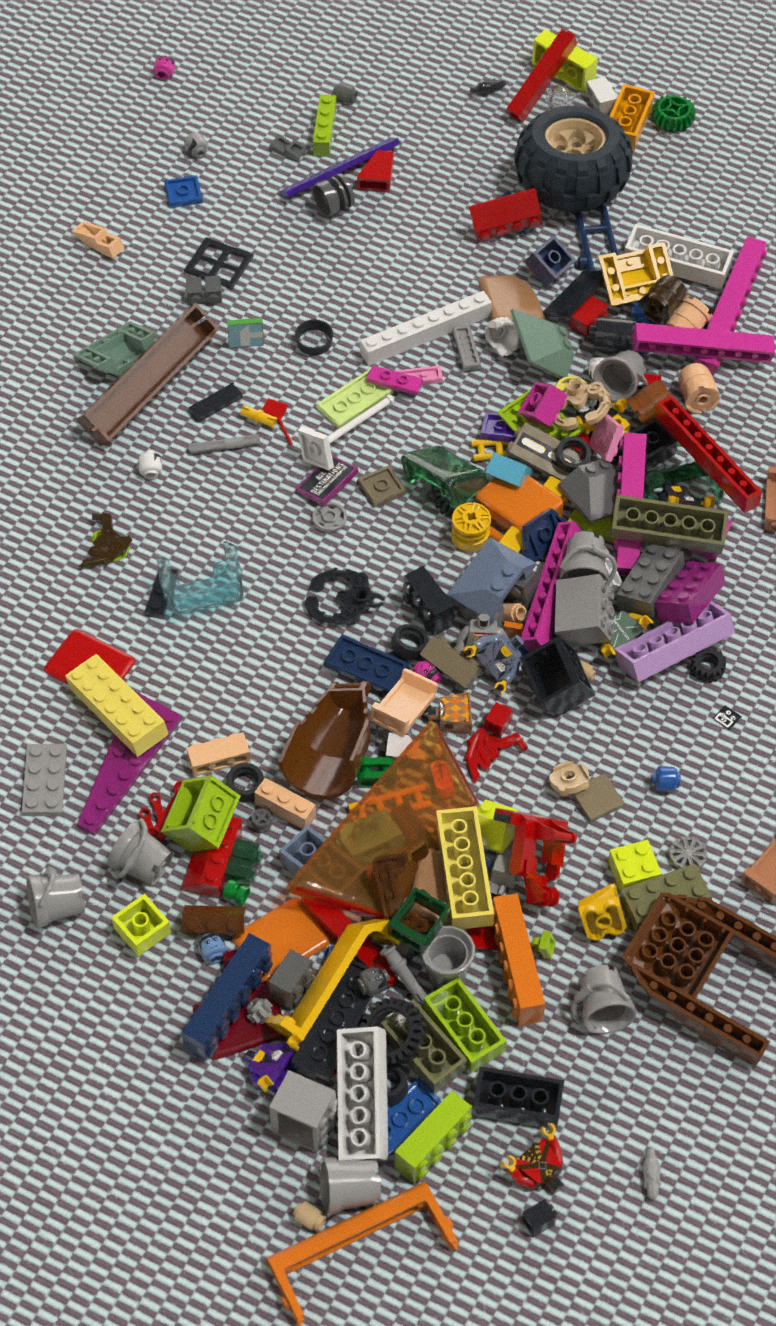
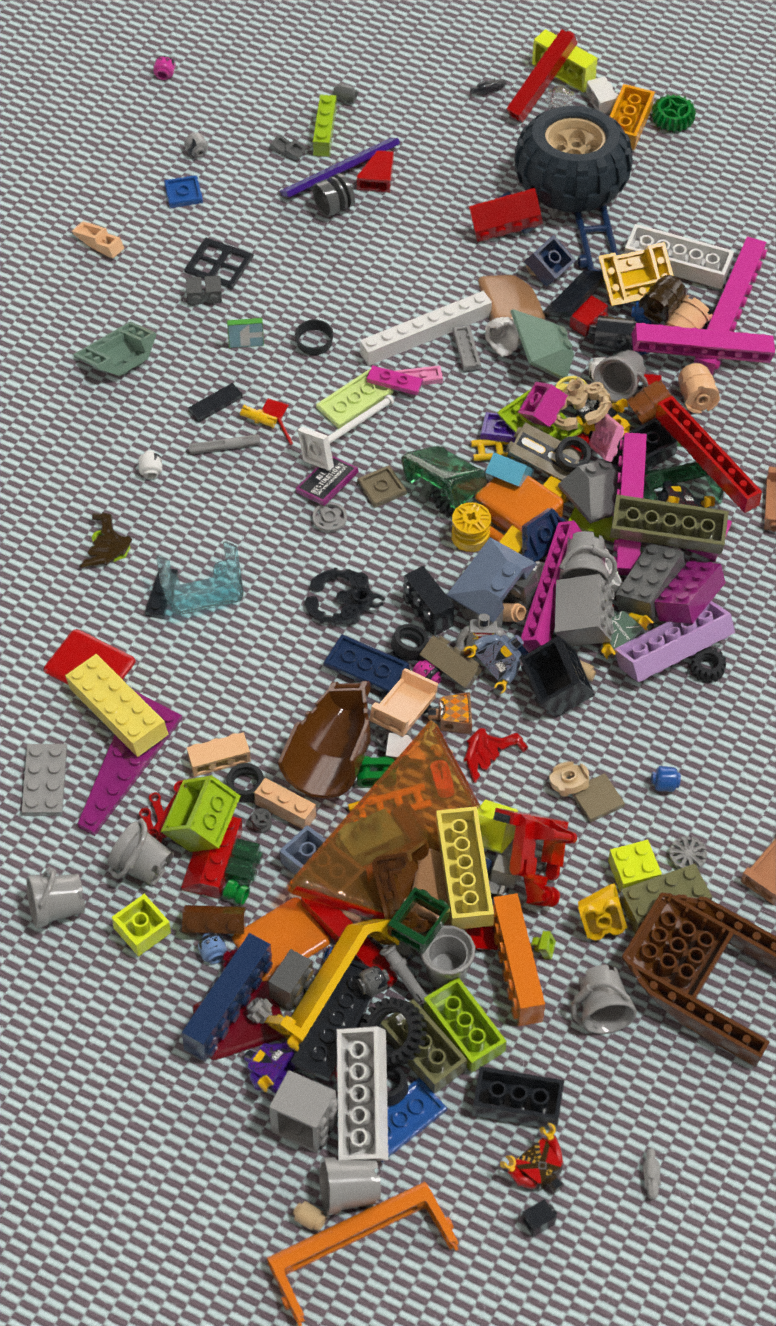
piece [76,303,219,446] -> none
lime brick [394,1090,472,1184] -> none
red brick [484,702,513,737] -> none
orange tile [503,621,524,638] -> none
black sticker [712,705,742,731] -> none

